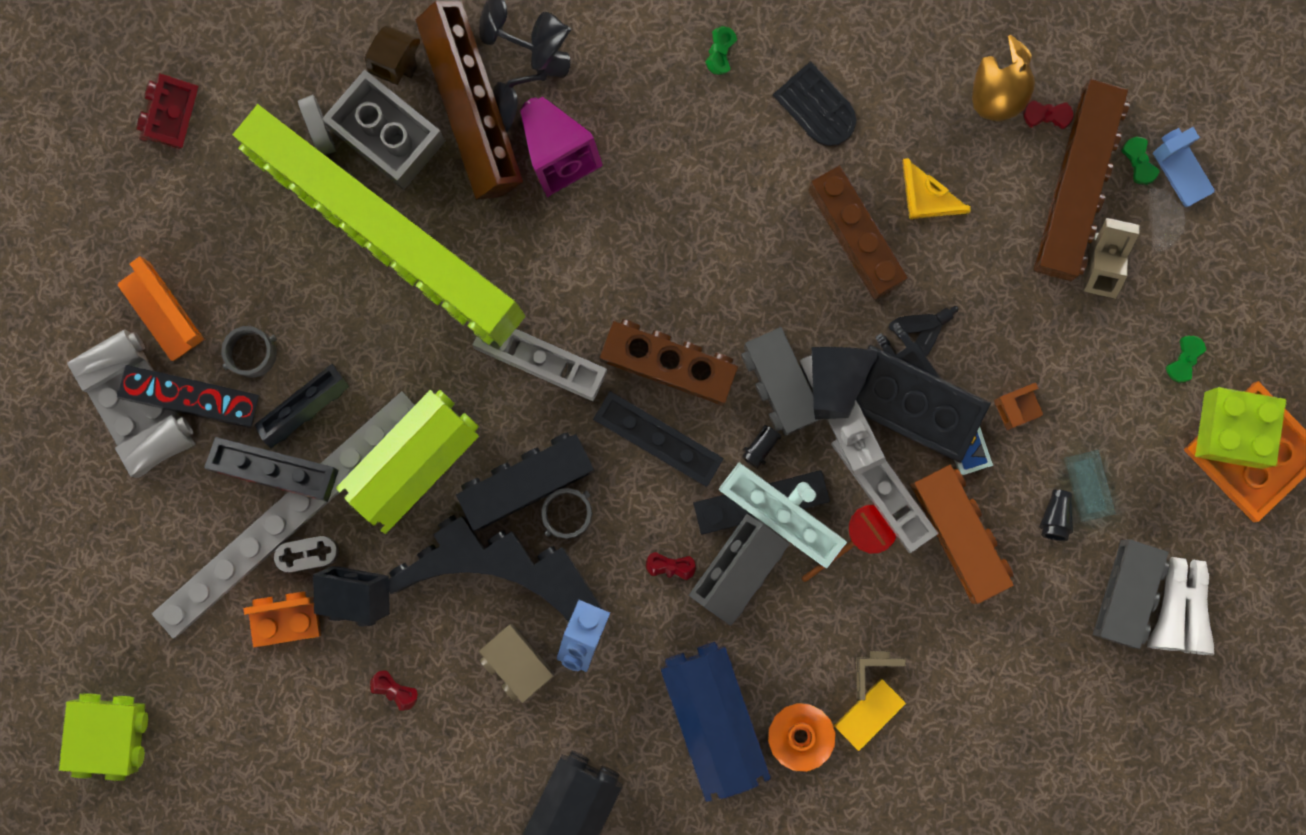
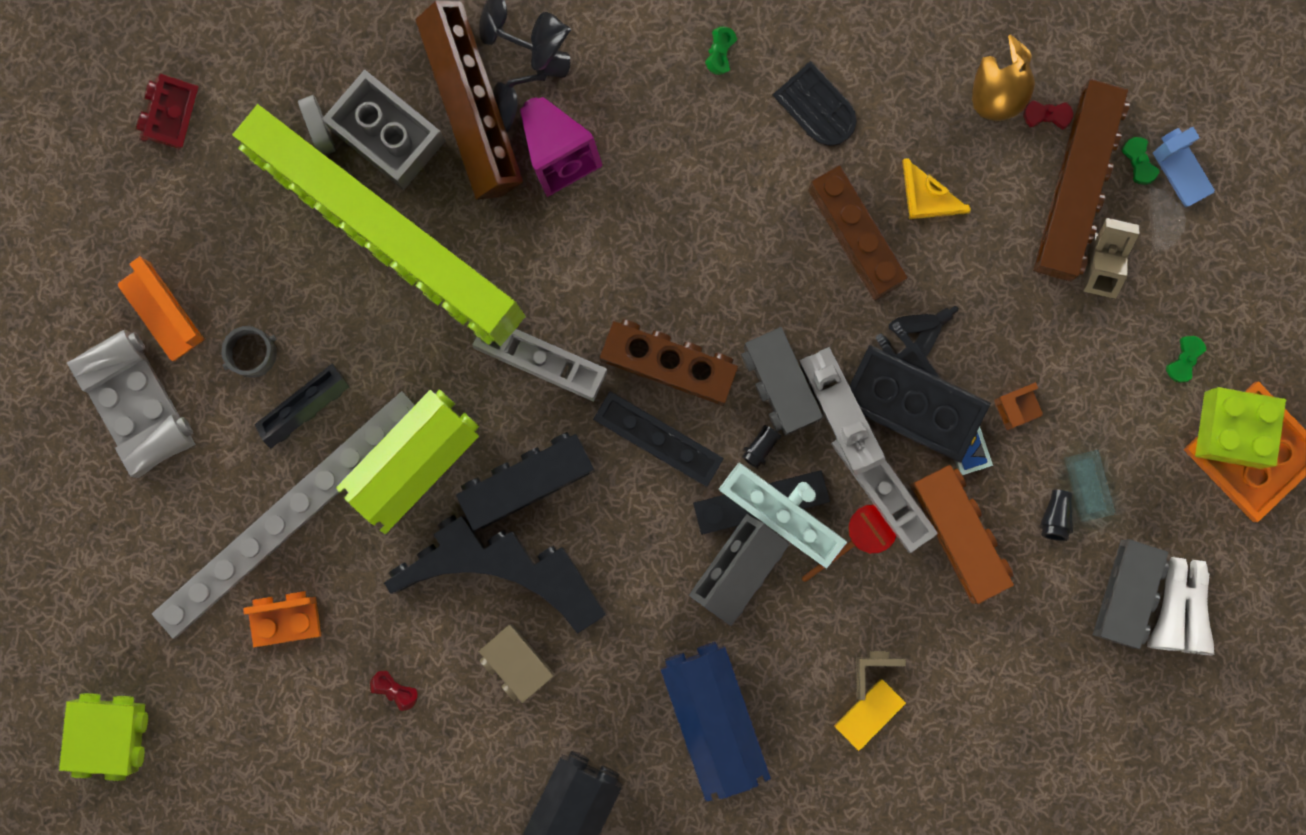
black tile [117,365,259,428] -> none
black plate [204,437,339,502] -> none
light grey beam [274,536,339,572] -> none
black brick [313,566,390,627] -> none
dark brown brick [364,25,420,85] -> none
dark grey piece [541,488,593,539] -> none
medium blue bracket [556,600,610,672] -> none
dark red piece [646,552,696,580] -> none
orange dish [768,703,835,772] -> none
black slope [812,347,877,420] -> none

